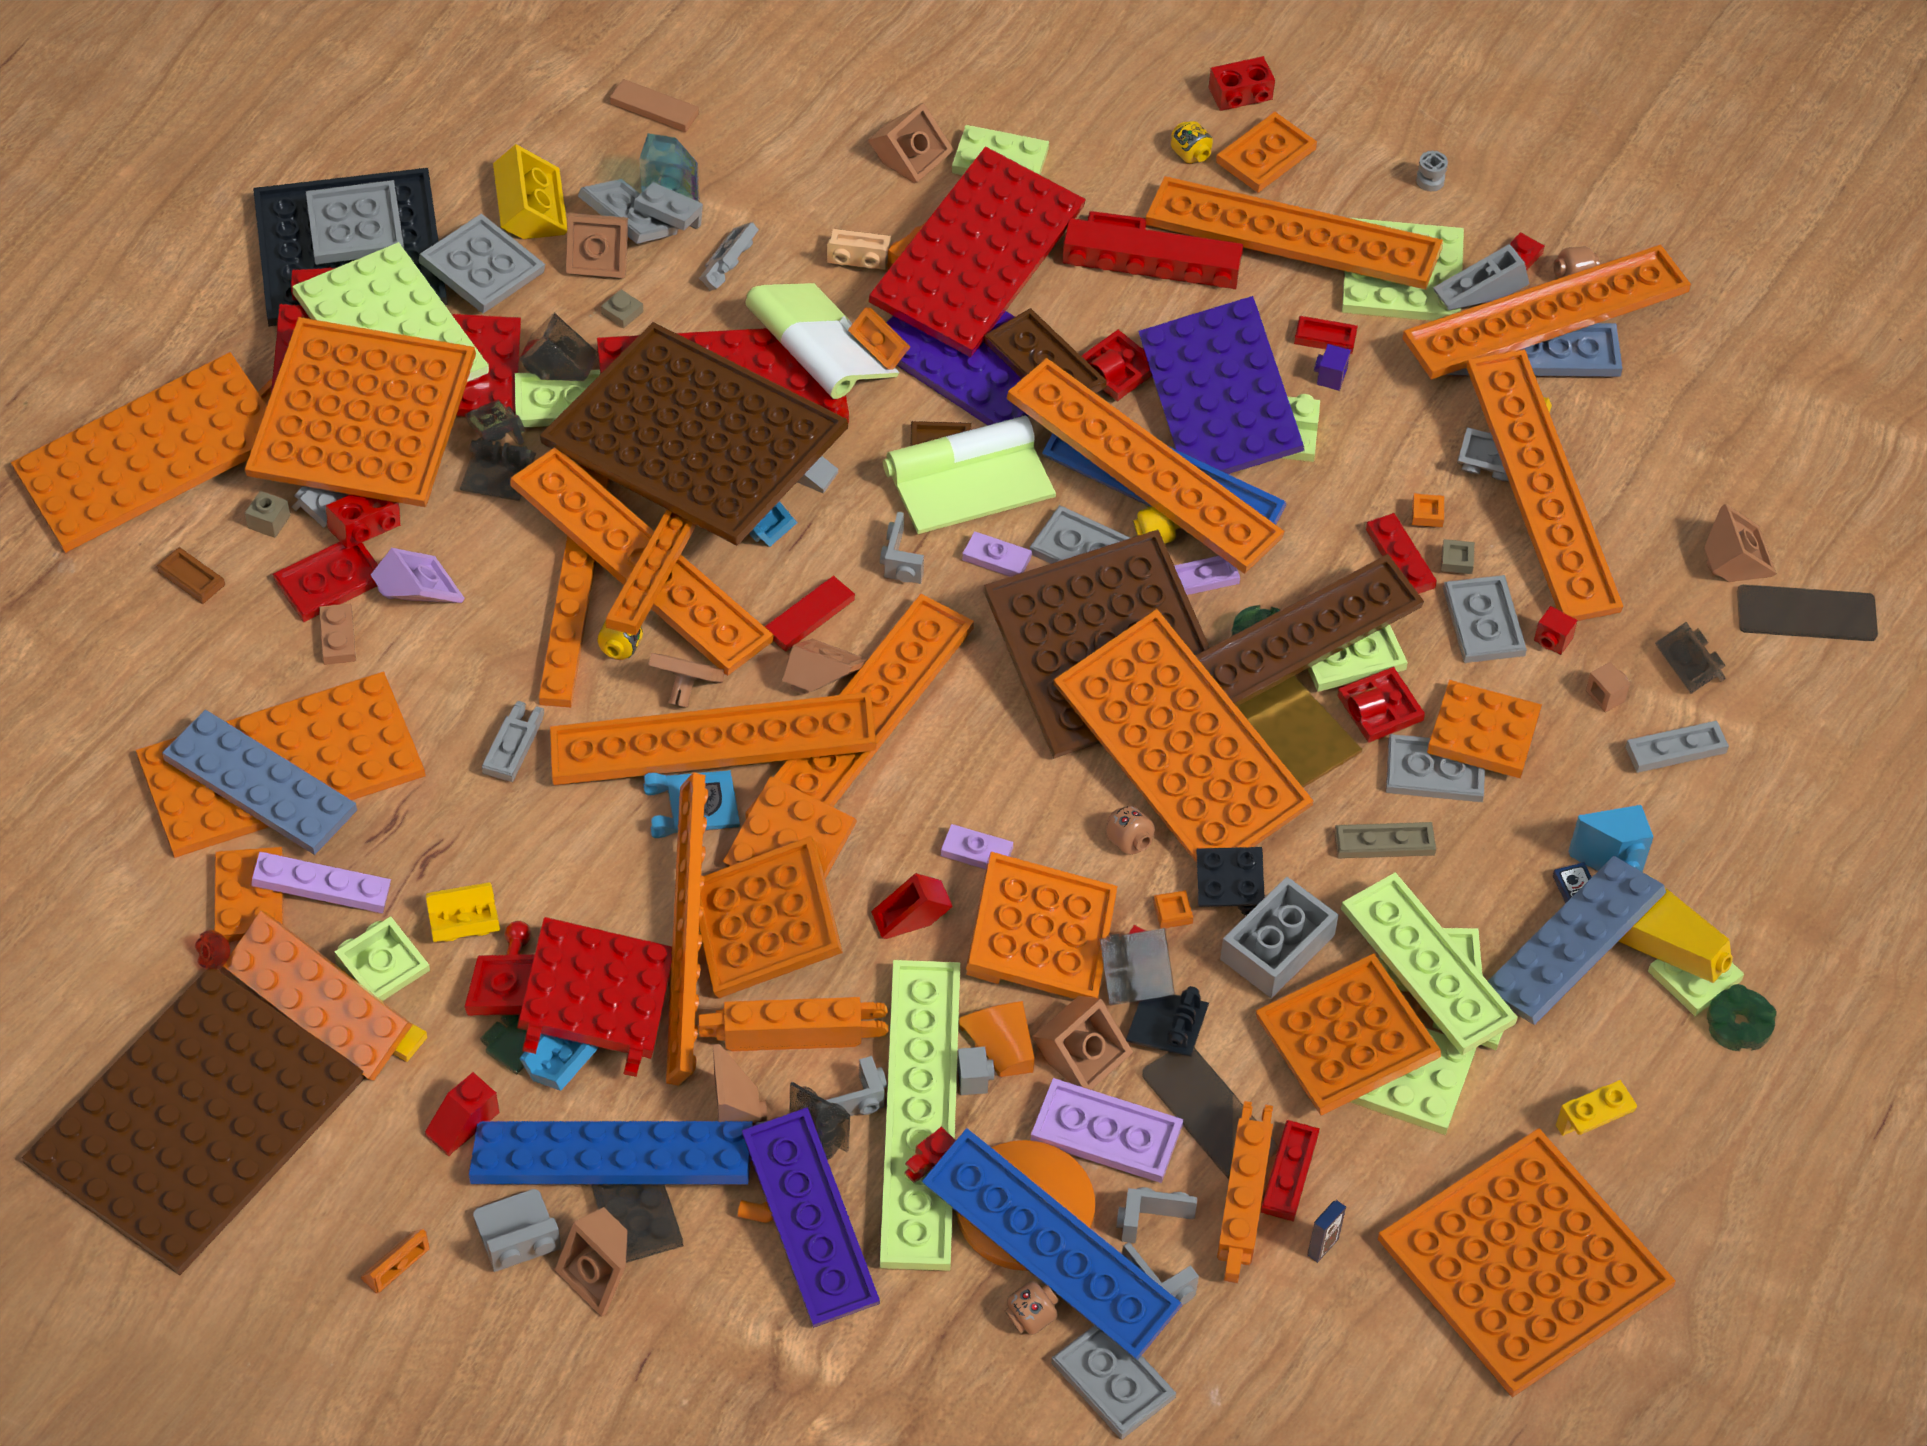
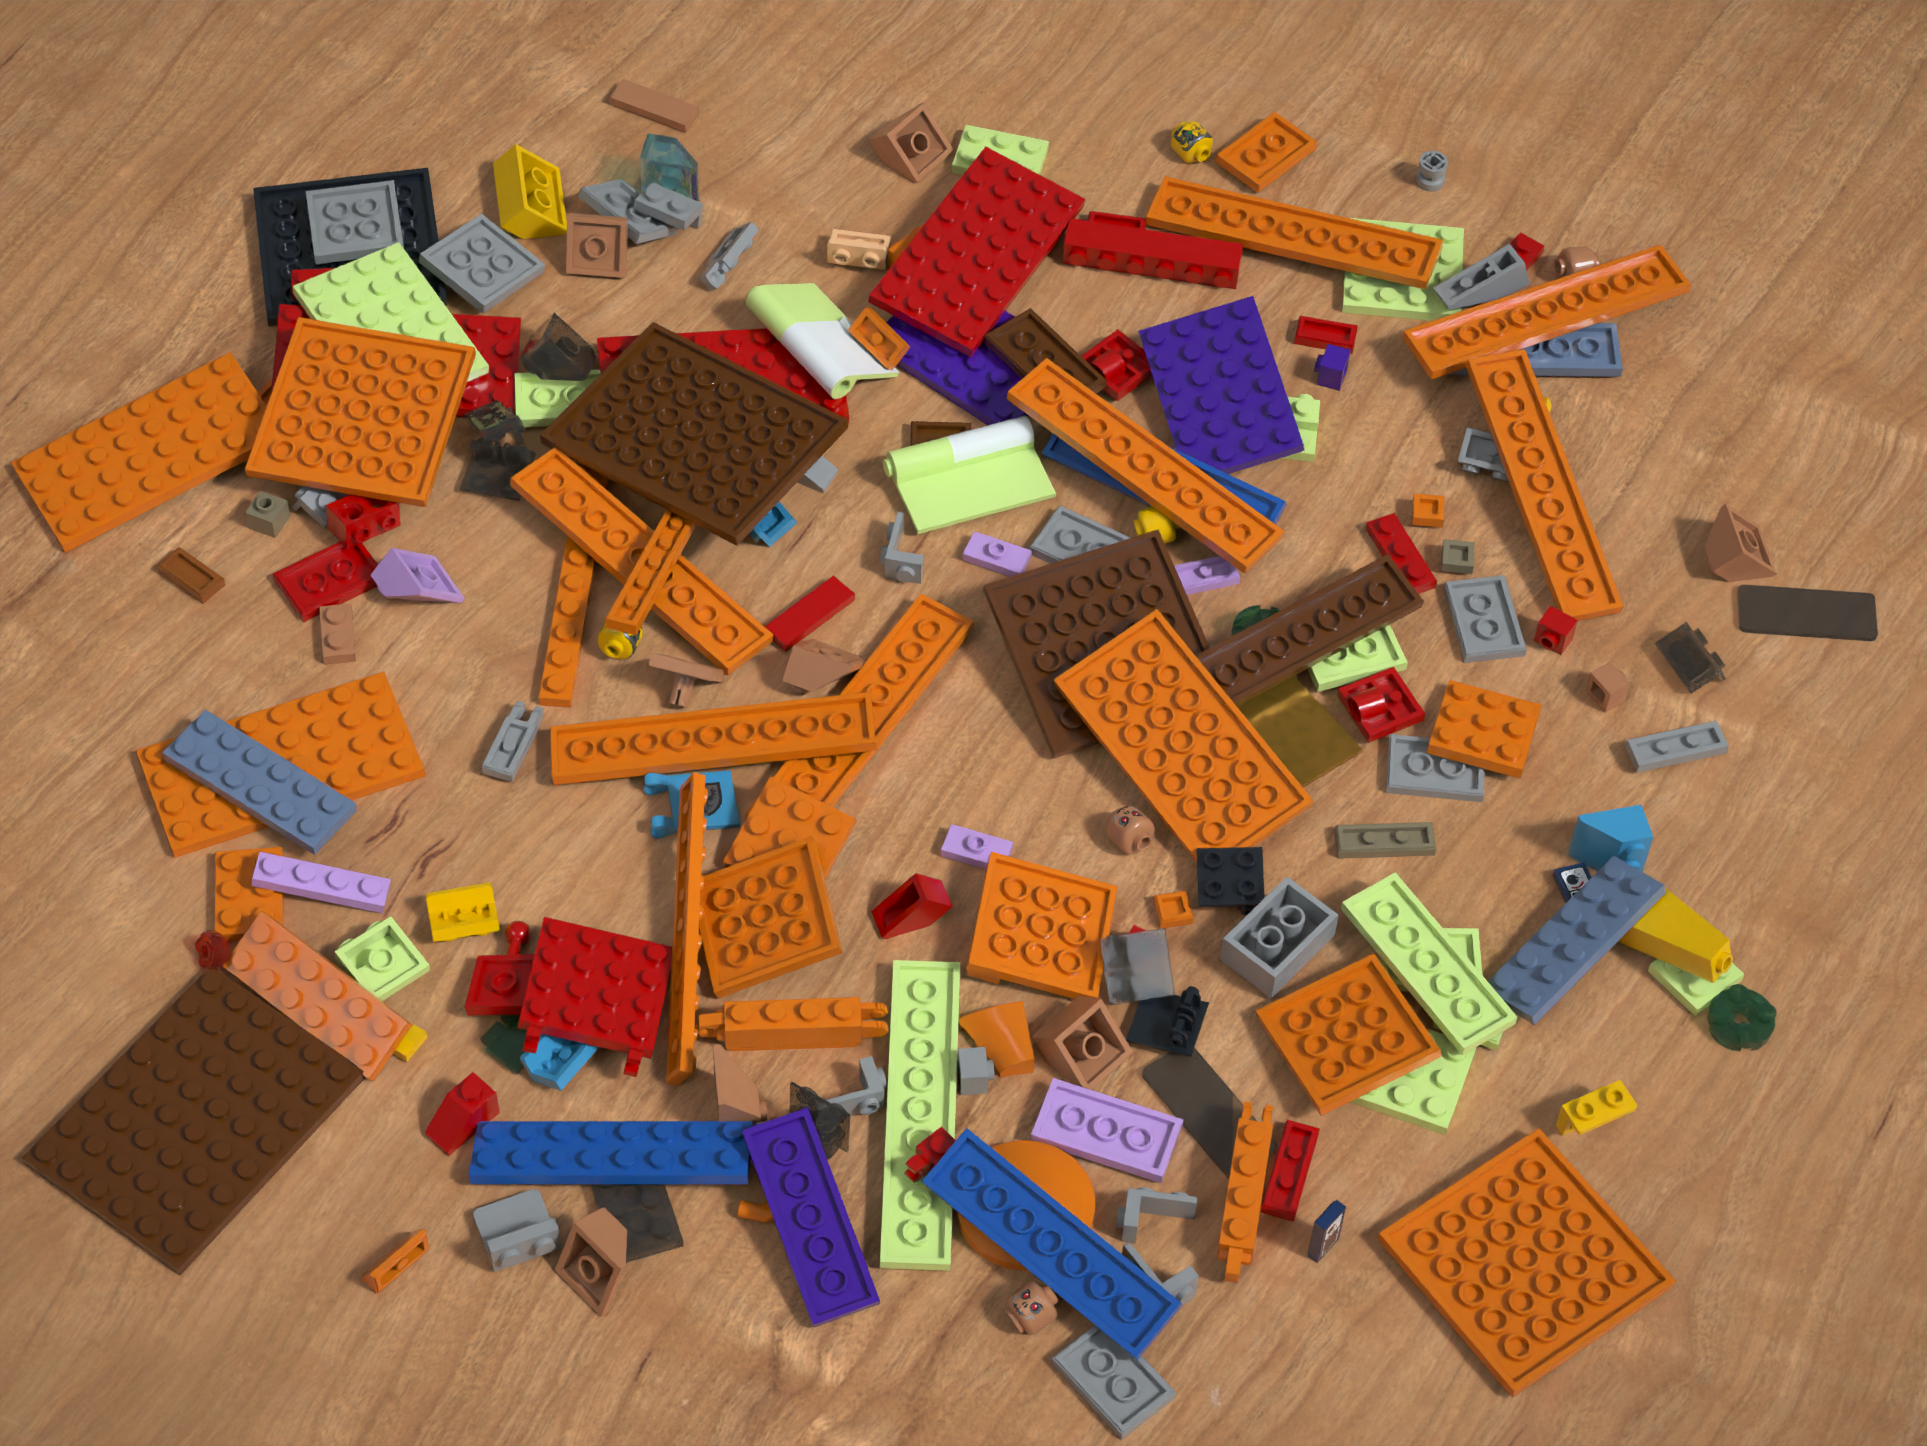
dark tan plate [601,289,644,329] -> none
red brick [1208,56,1275,111] -> none

